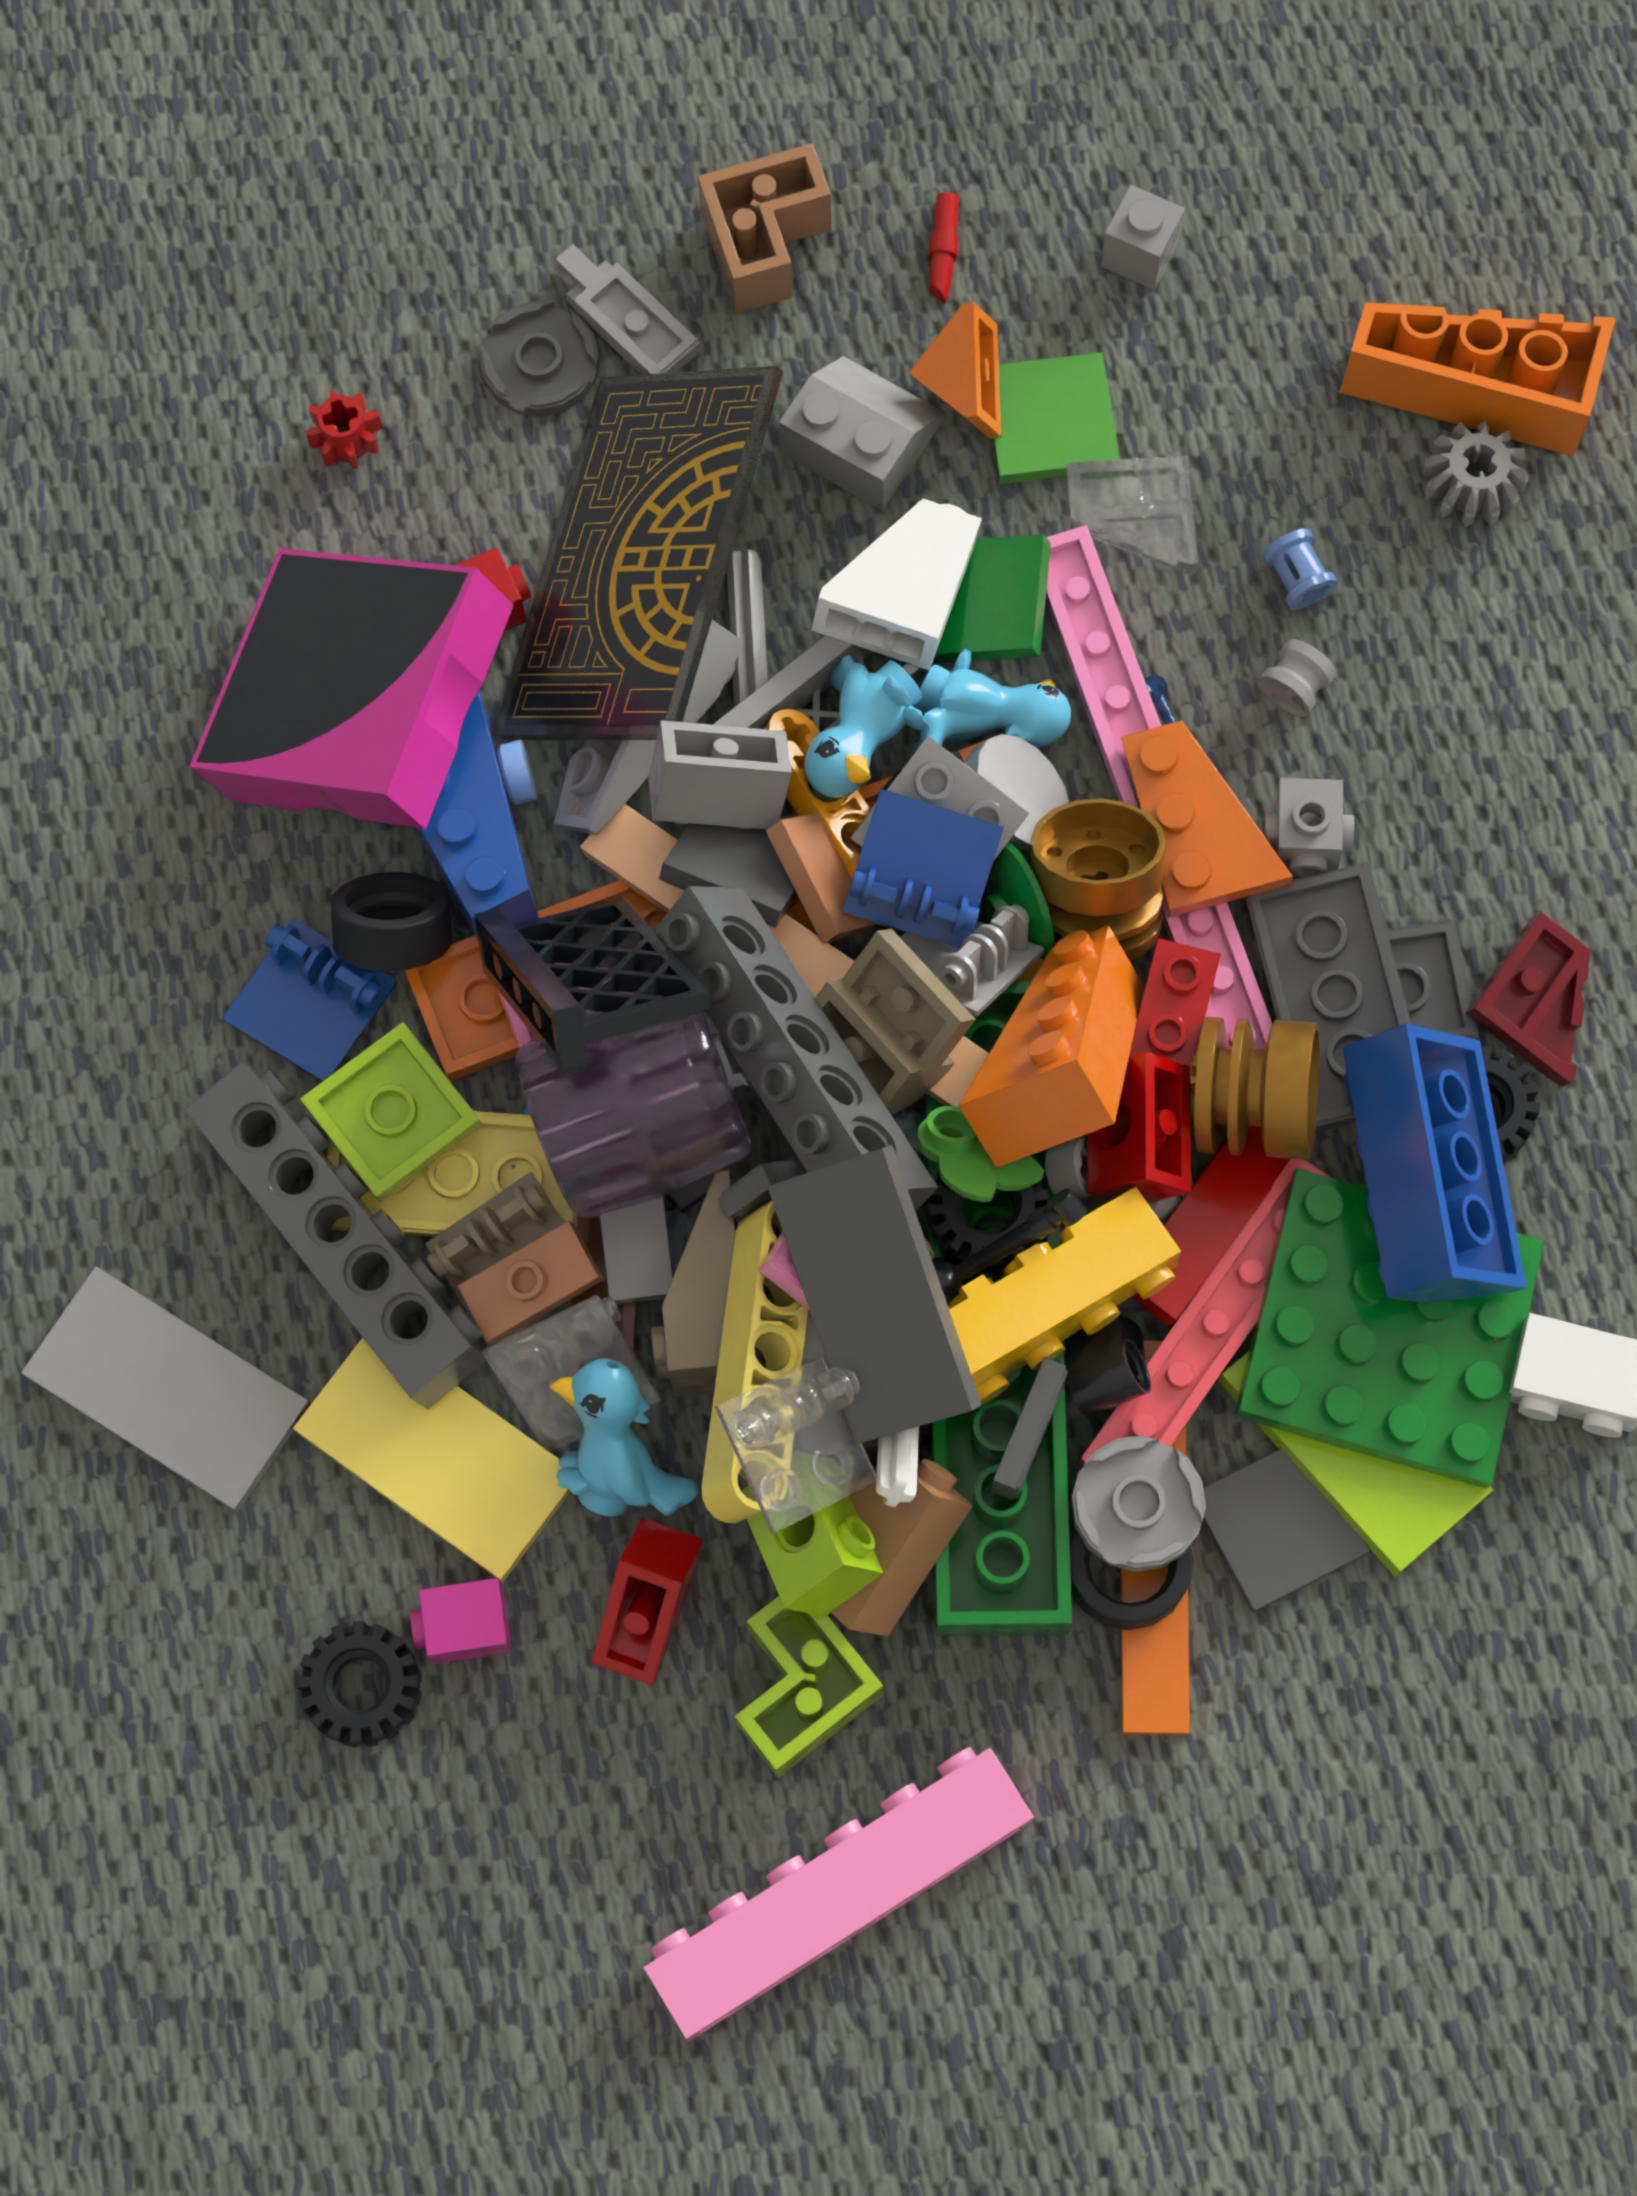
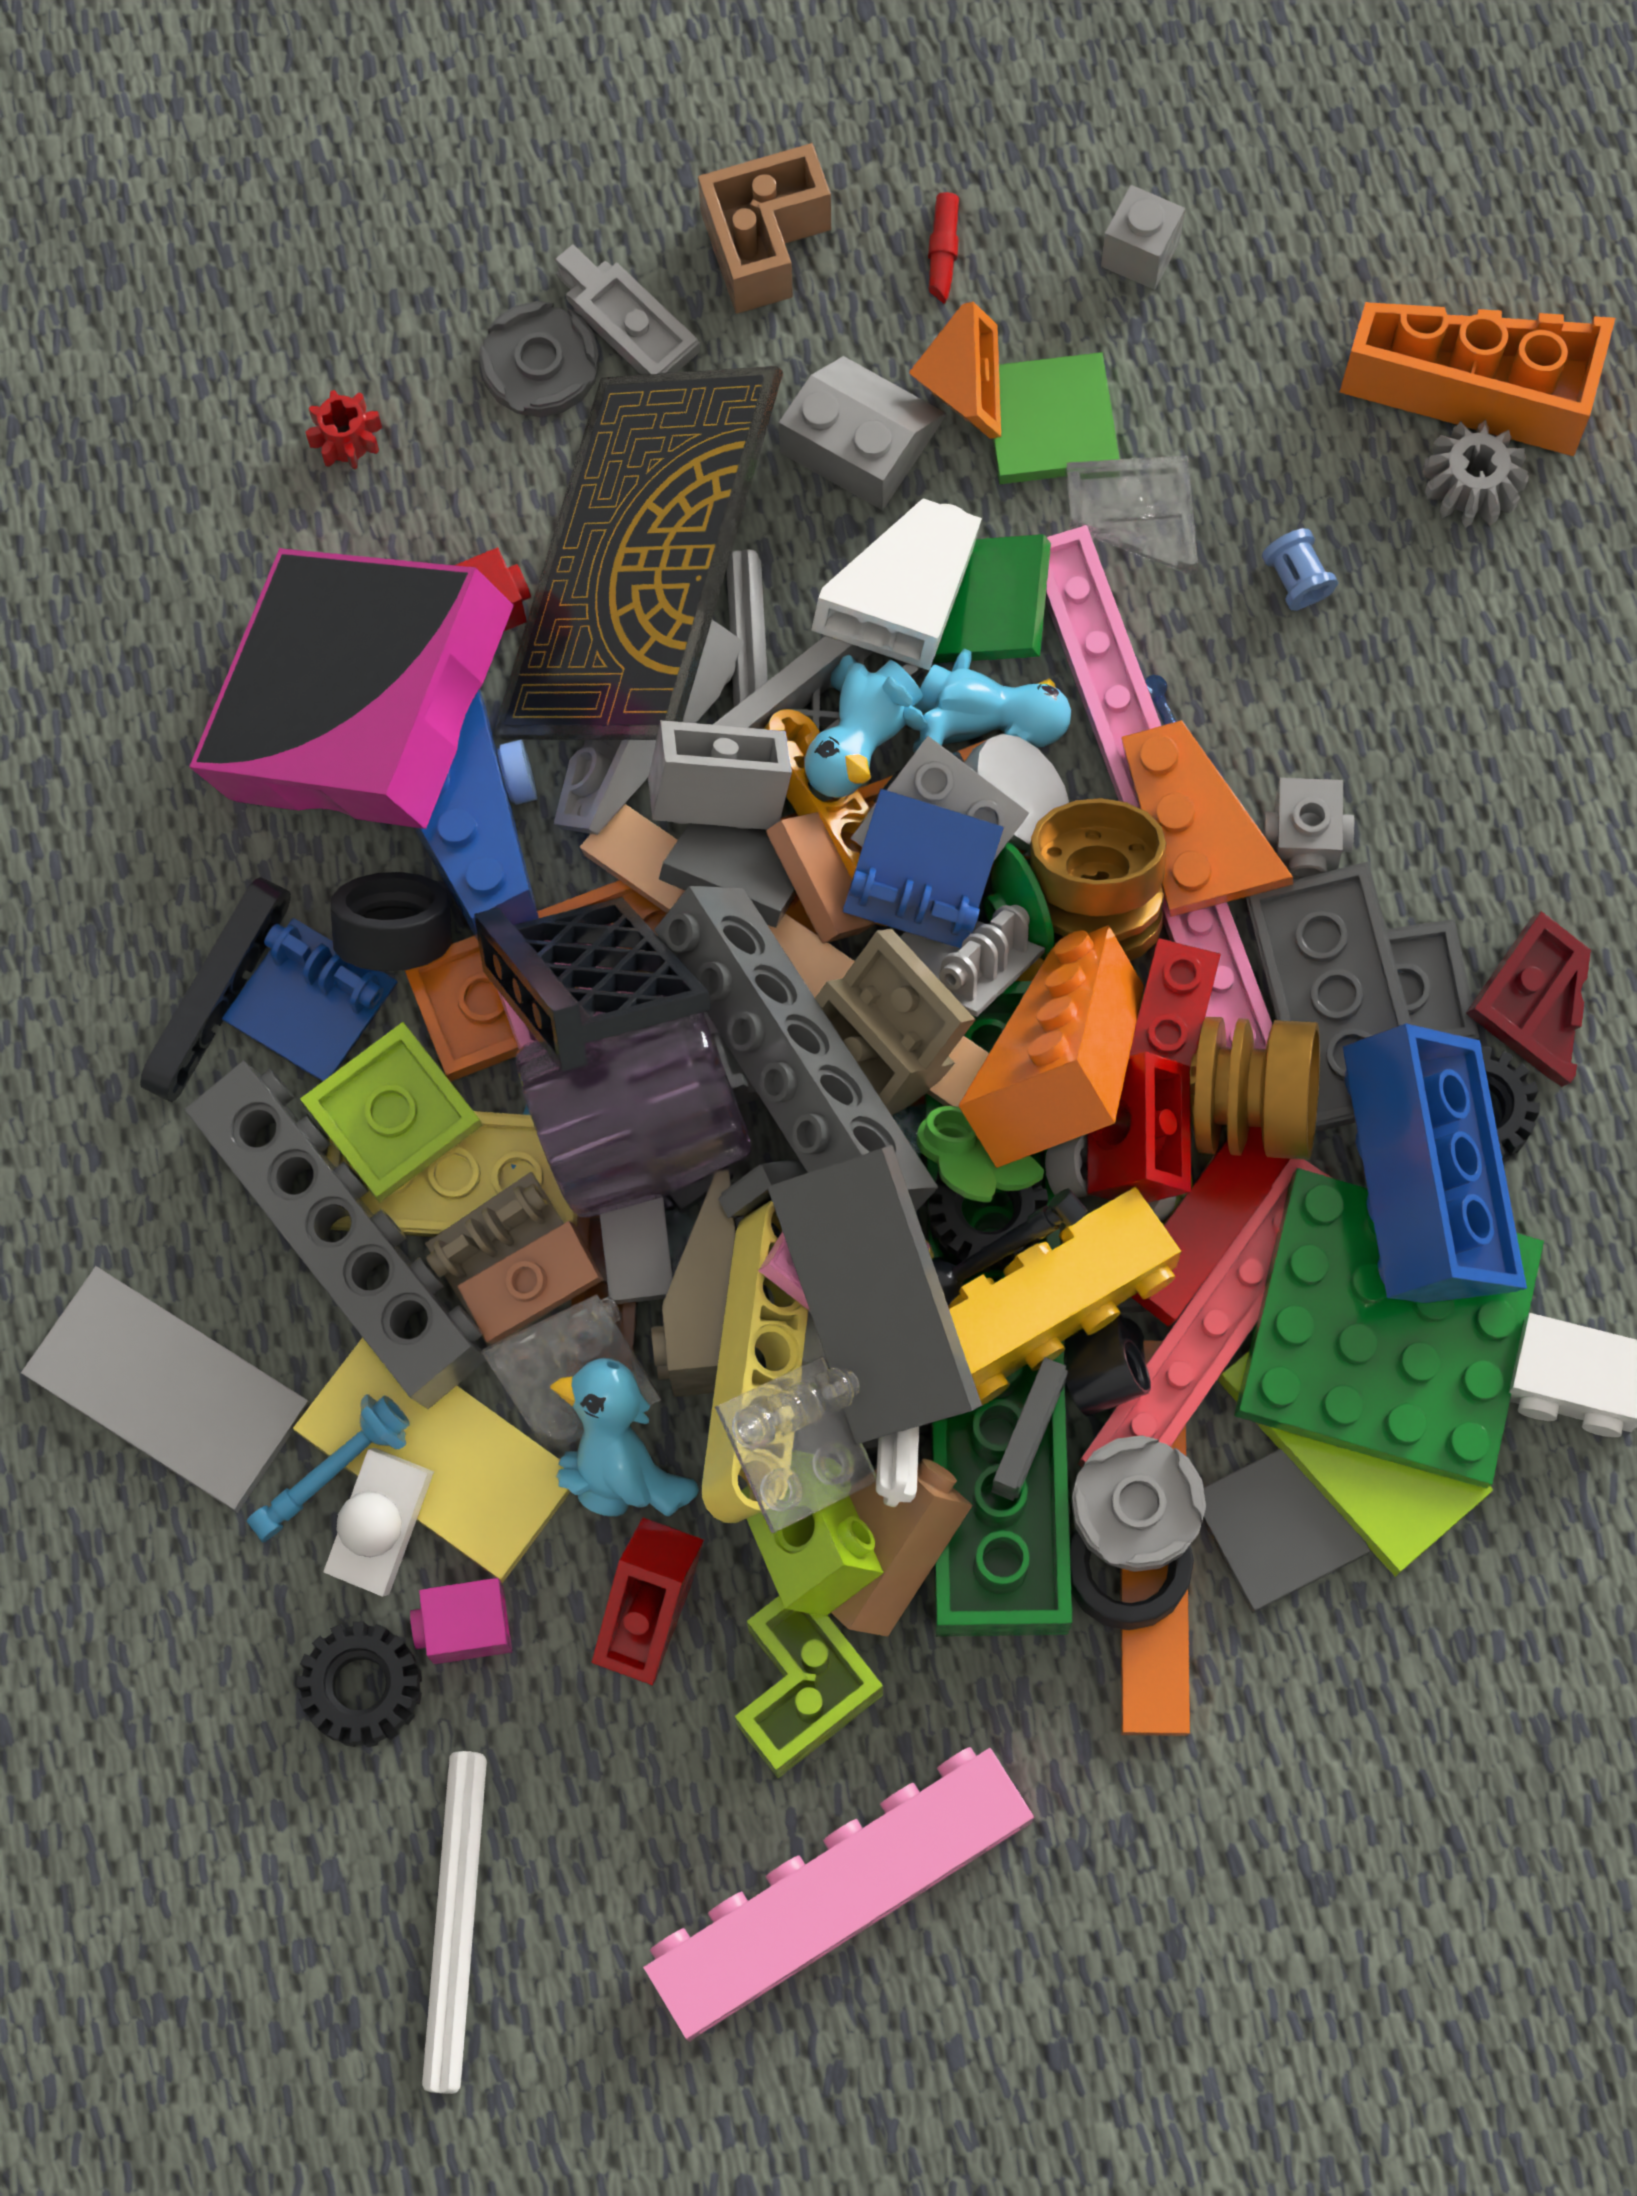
light grey wheel [1257,639,1337,717] -> none
none -> black beam [140,877,291,1102]
none -> dark azure piece [246,1394,410,1543]
none -> white tile [324,1448,434,1597]
none -> white axle [422,1751,487,2094]

